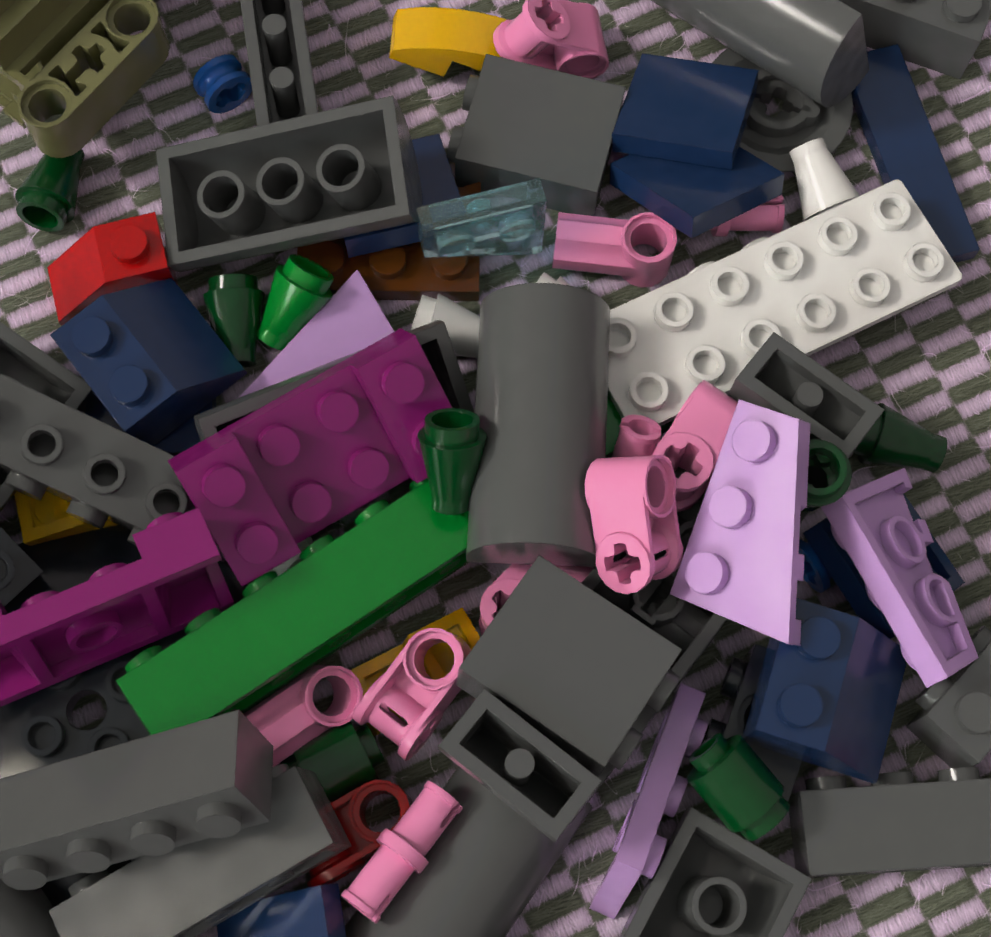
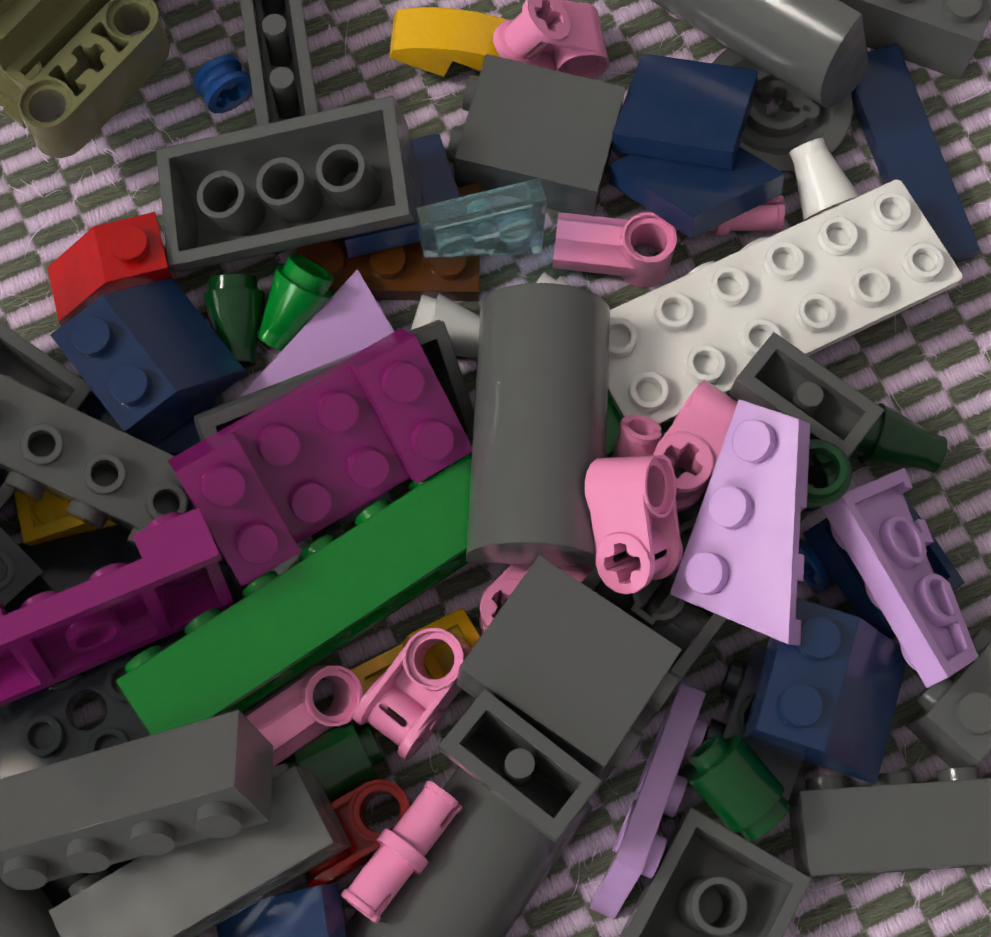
dark green cone [15,149,85,232] -> none
dark green cone [418,408,486,515] -> none

